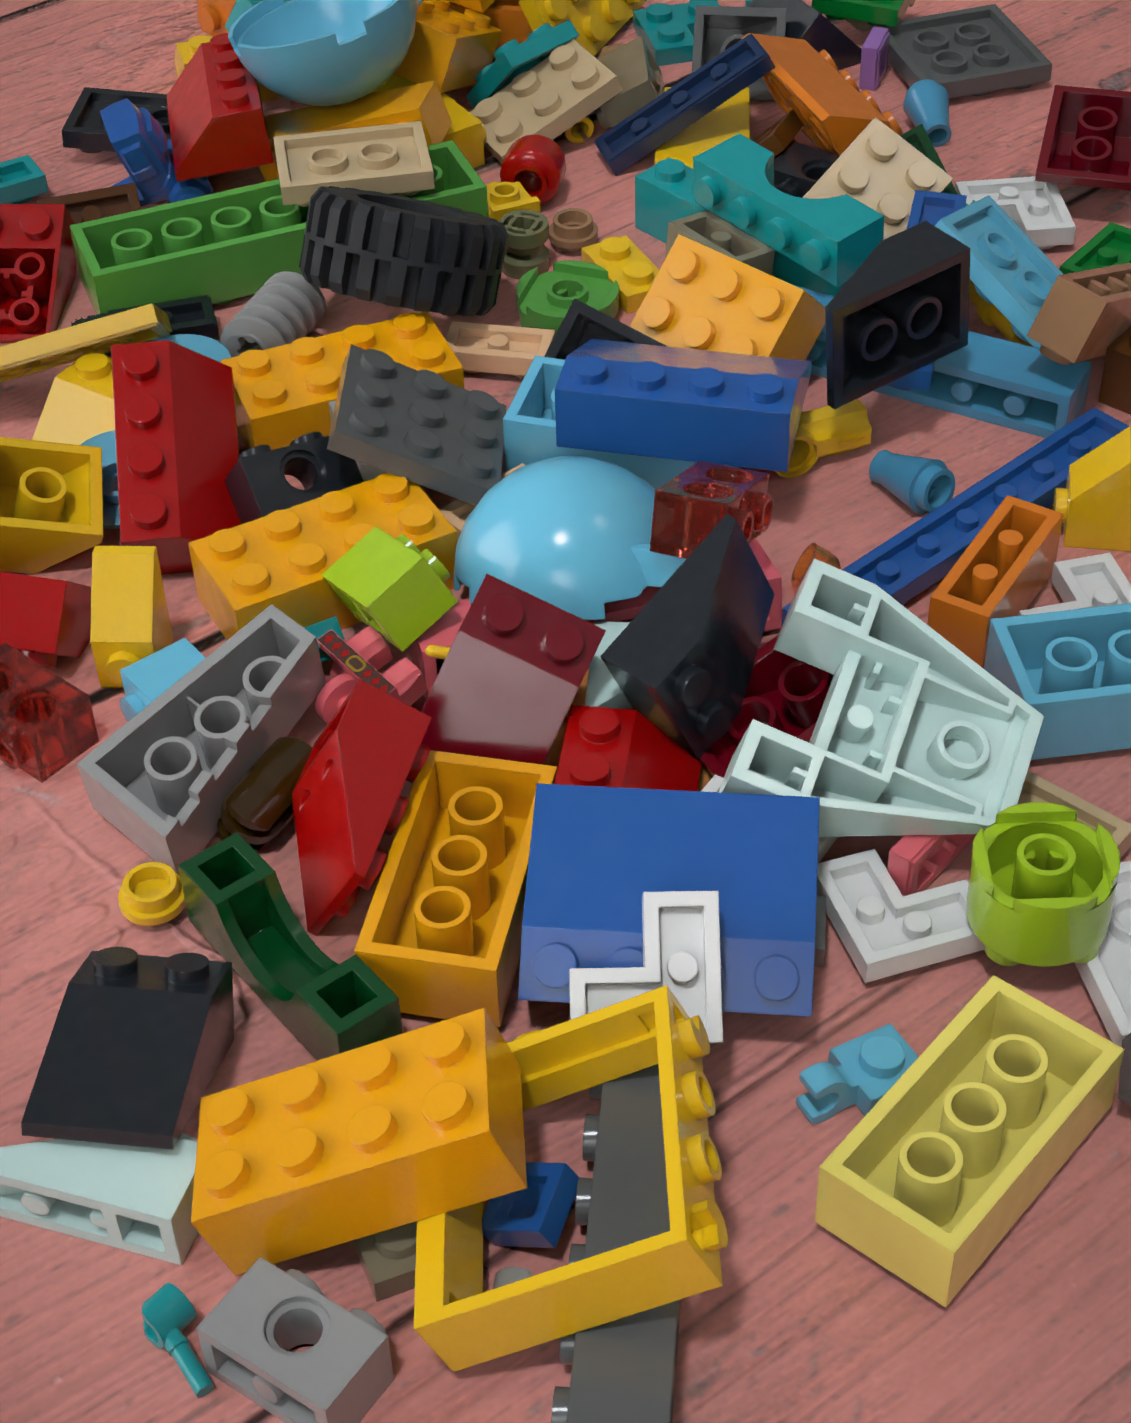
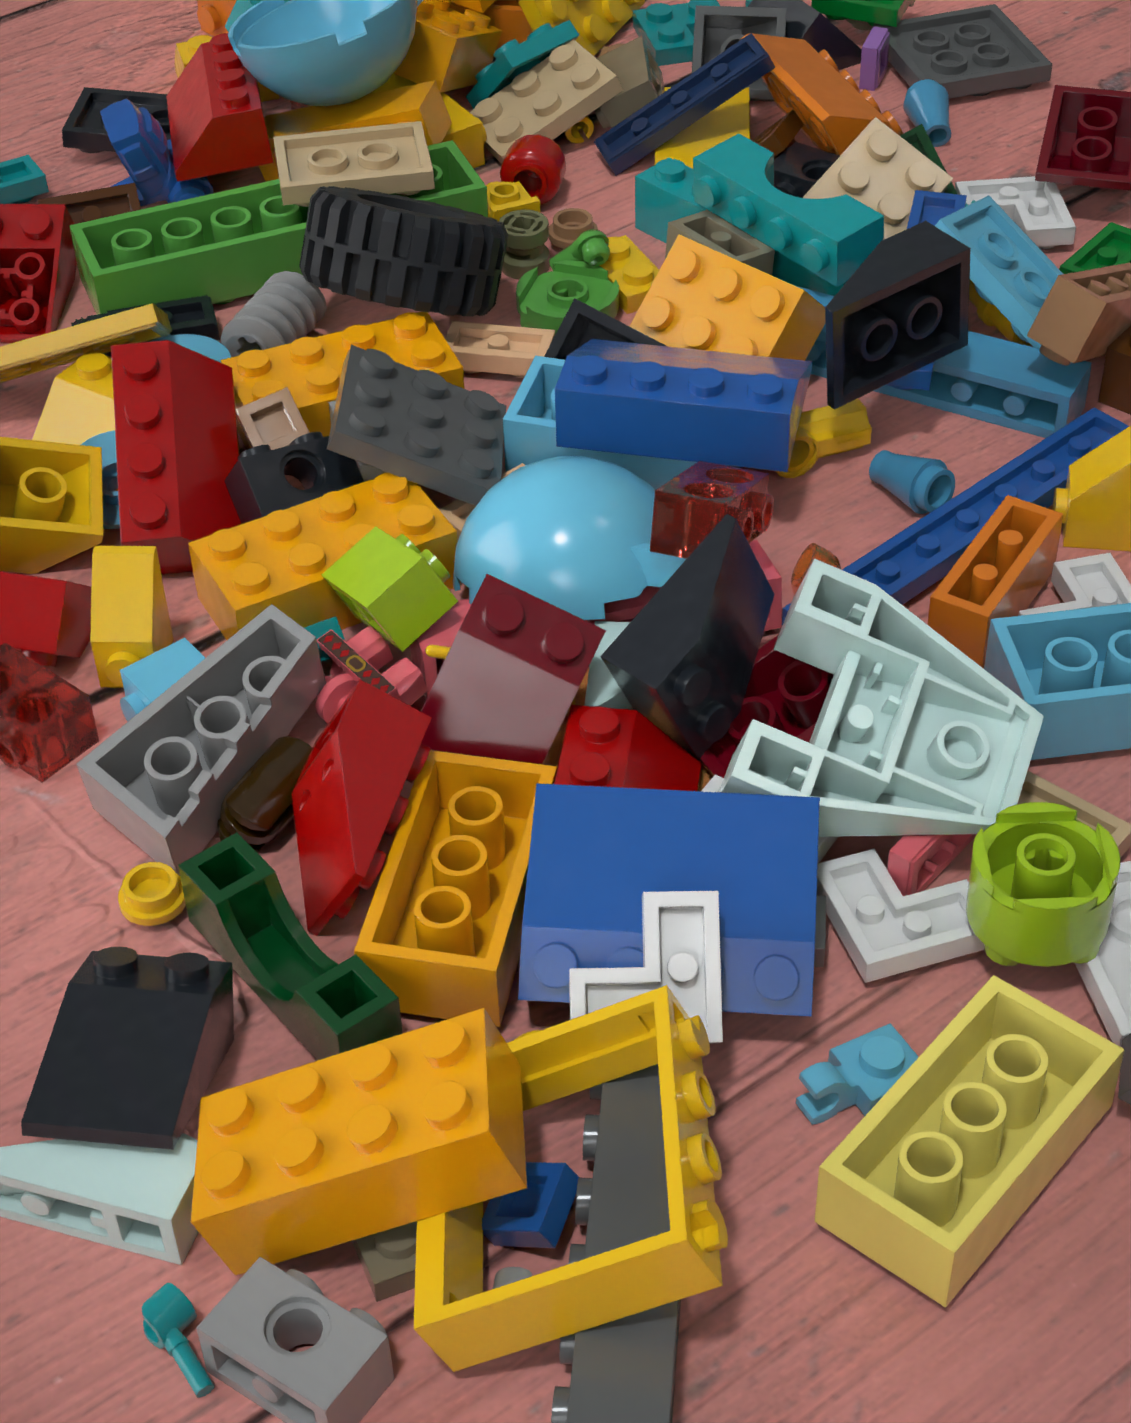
none -> medium nougat plate [235,387,310,450]
none -> bright green arm [549,229,610,270]

